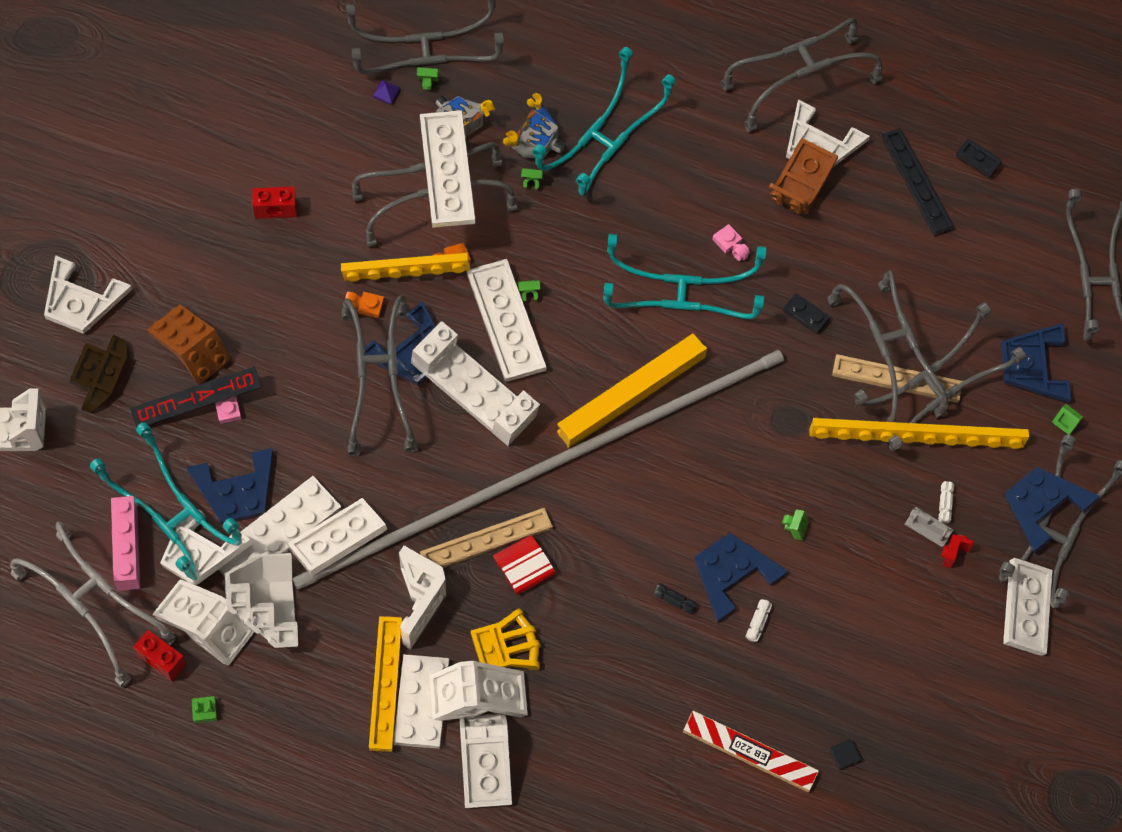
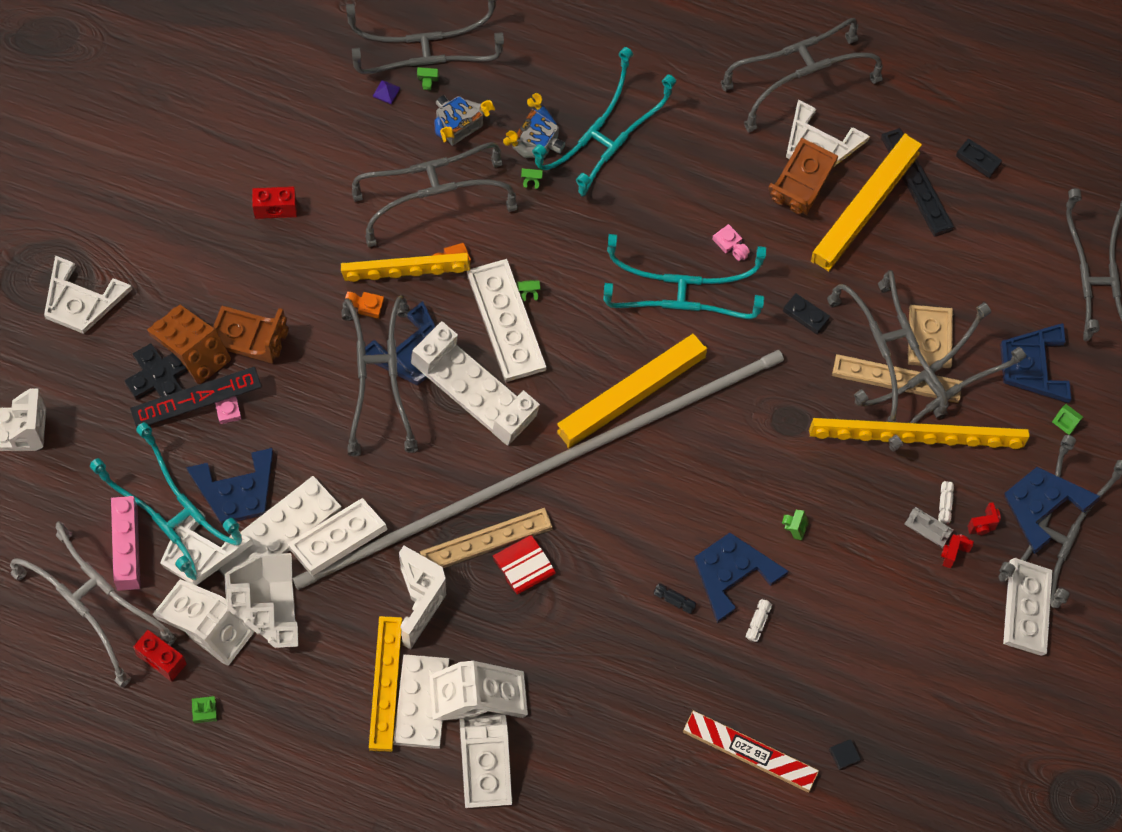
dark brown plate [69,334,127,414] -> none
white plate [420,111,475,228] -> none
yellow plate [470,608,541,670] -> none
none -> black plate [124,343,188,400]
none -> dark orange bracket [213,306,289,364]
none -> yellow tile [811,133,922,272]
none -> tan tile [908,305,952,368]
none -> red bracket [967,502,1001,535]

